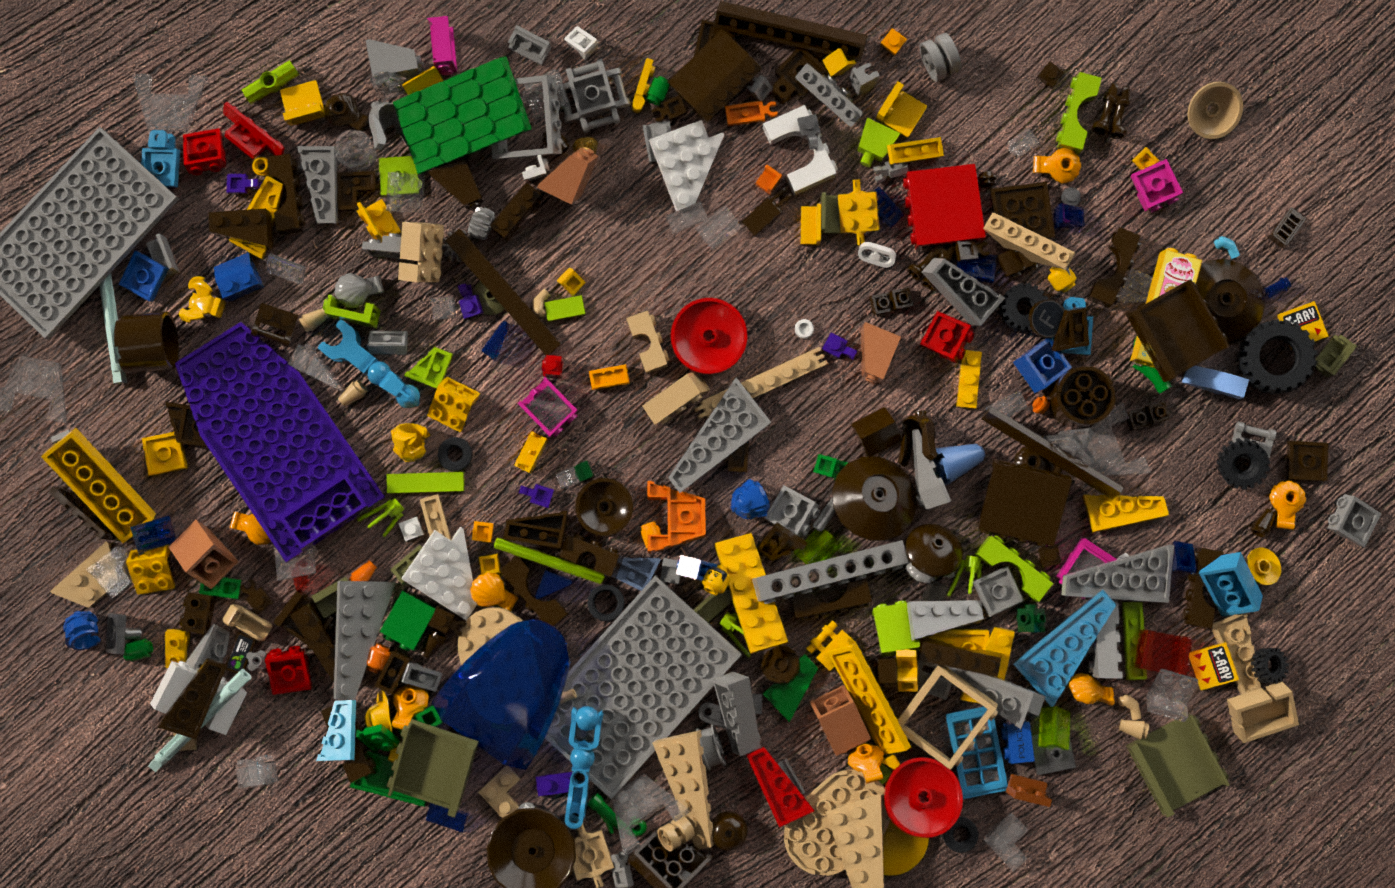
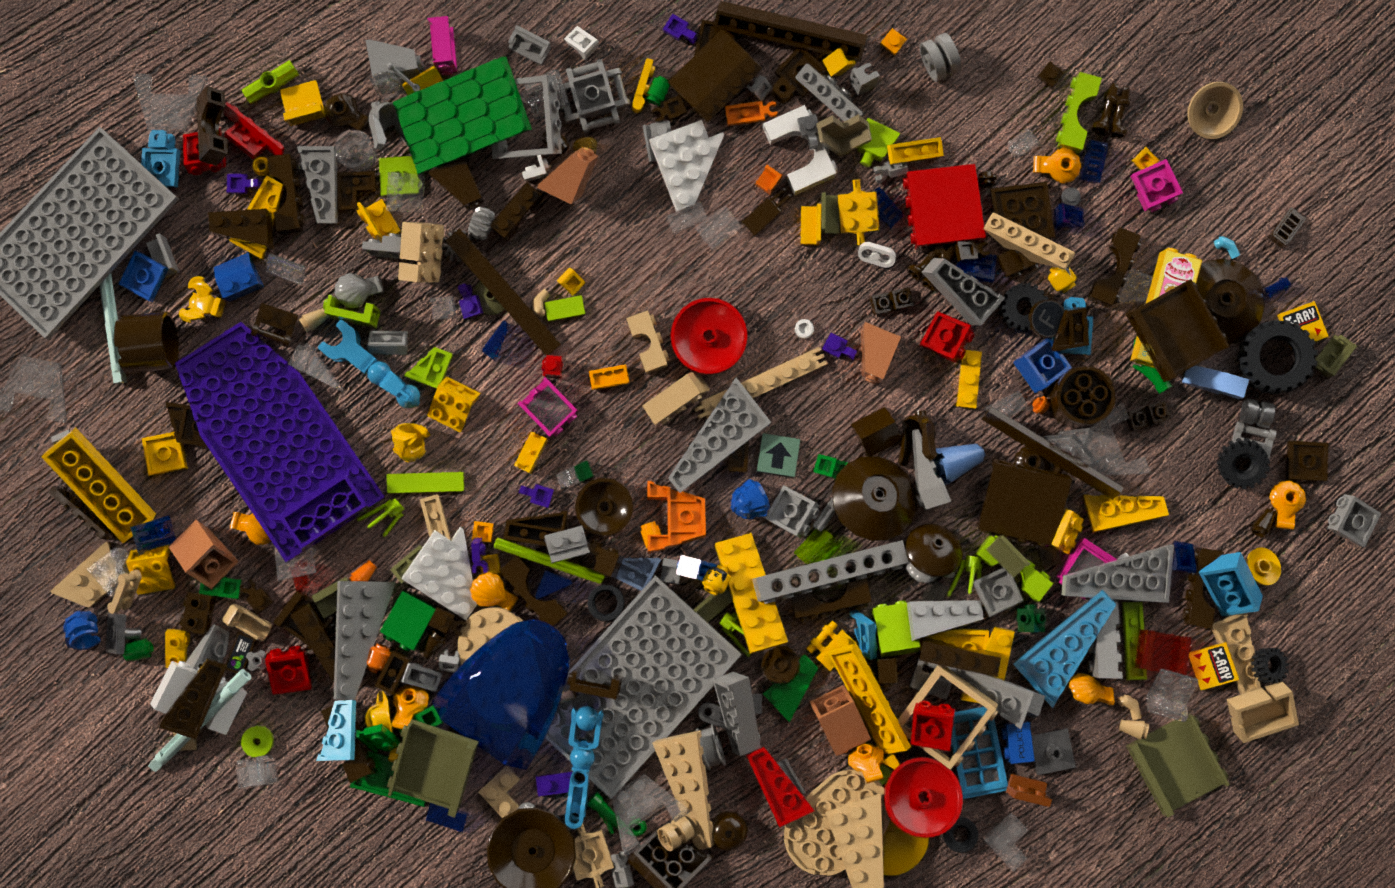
tan cone [338,380,368,407] -> none
white plate [398,517,424,542] -> none
black tyre [438,437,473,472] -> none
dark brown wing [757,522,808,561] -> none
yellow bracket [876,81,927,138] -> none
yellow brick [896,649,918,692] -> none
clear neon green panel [1039,706,1070,750] -> none
none -> tan plate [107,570,142,614]
none -> dark brown arch [196,86,228,166]
none -> lime piece [241,726,274,757]
none -> light grey hinge [387,63,420,92]
none -> light grey tile [439,649,460,673]
none -> dark purple plate [471,538,489,573]
none -> light grey plate [544,526,590,564]
none -> dark brown panel [567,667,623,700]
none -> dark purple plate [663,13,697,45]
none -> sand green tile [757,433,800,477]
none -> dark tan panel [816,114,872,157]
none -> dark azure wing [849,610,878,660]
none -> red plate [910,701,955,751]
none -> olive panel [985,536,1031,577]
none -> yellow plate [1051,509,1084,555]
none -> clear blue slope [1081,140,1108,183]
none -> flat silver wheel [1239,398,1275,428]

